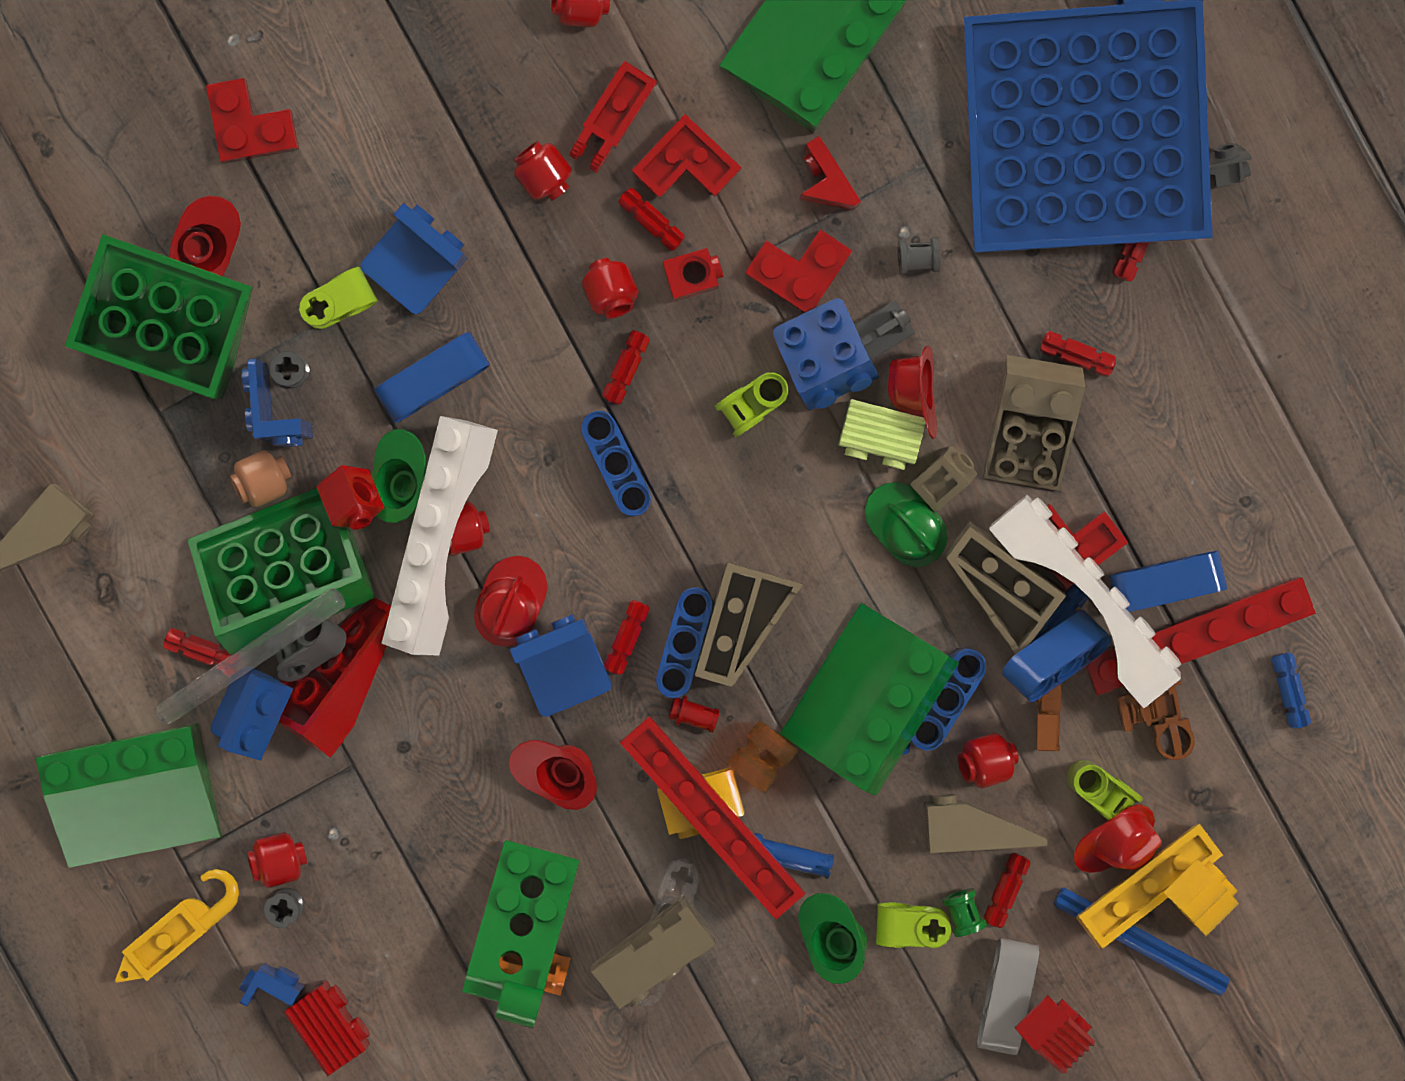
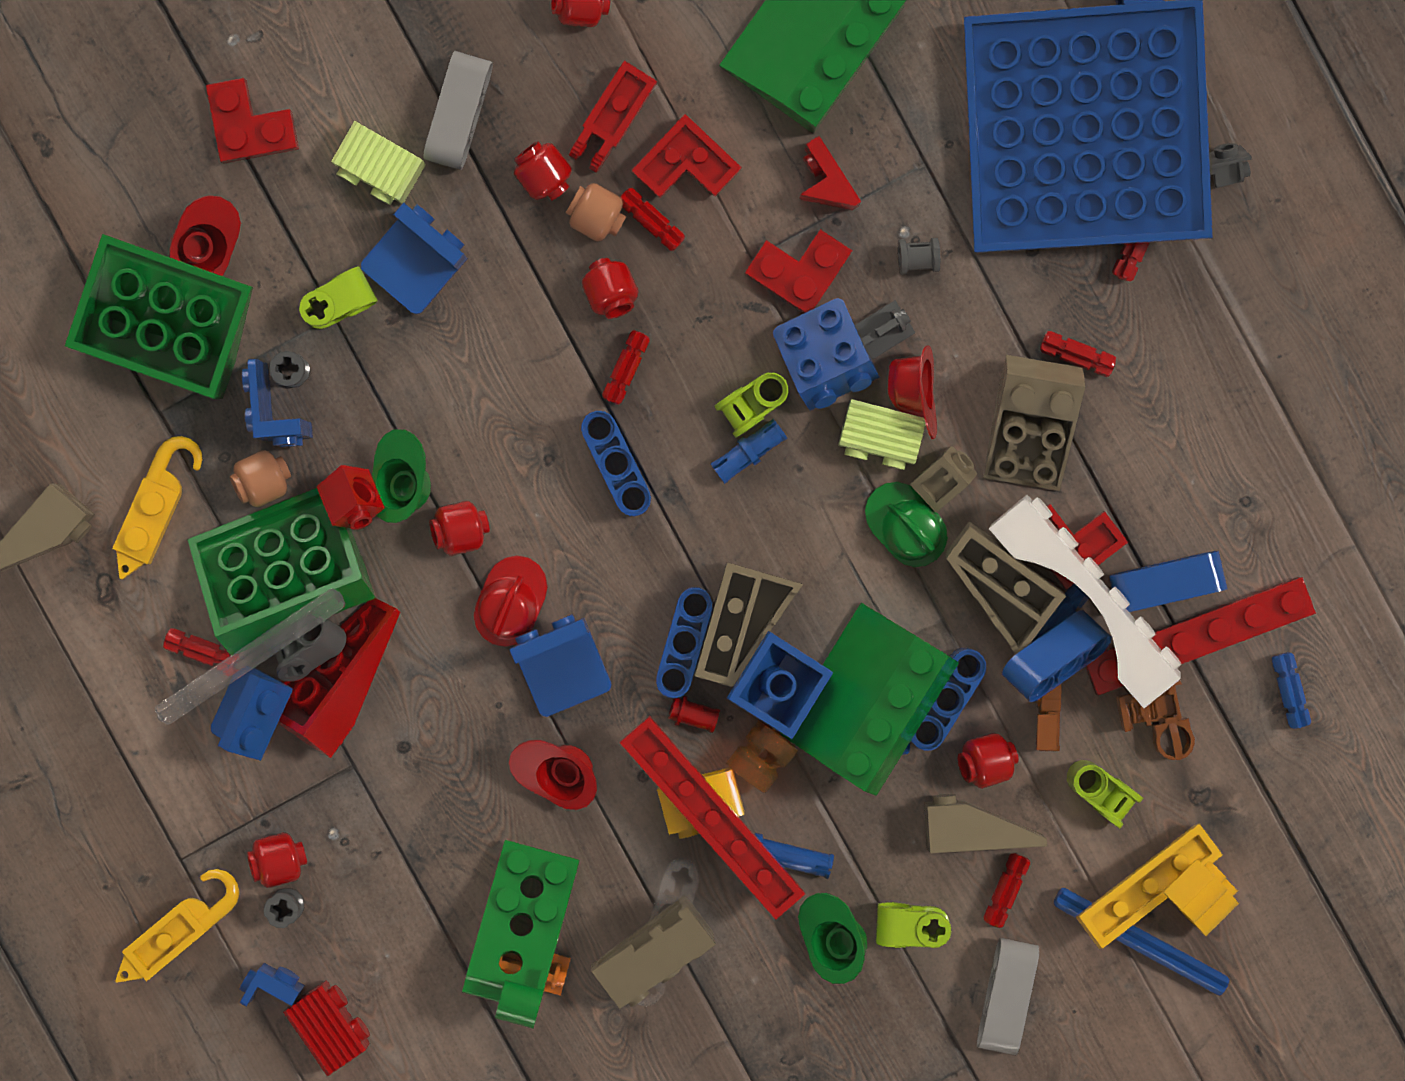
green slope [36,723,222,868] -> none
blue beam [374,332,490,424] -> none
white arch [381,416,498,656] -> none
red axle [604,600,649,675] -> none
red brick [662,247,724,302] -> none
green bush [942,888,987,937] -> none
red brick [1014,995,1095,1073] -> none
red piece [1073,804,1162,873] -> none
none -> yellow plate [112,436,203,579]
none -> yellowish green brick [331,121,426,205]
none -> light grey beam [423,51,493,170]
none -> nougat head [566,183,626,242]
none -> blue pin [710,419,787,484]
none -> blue slope [727,631,833,739]

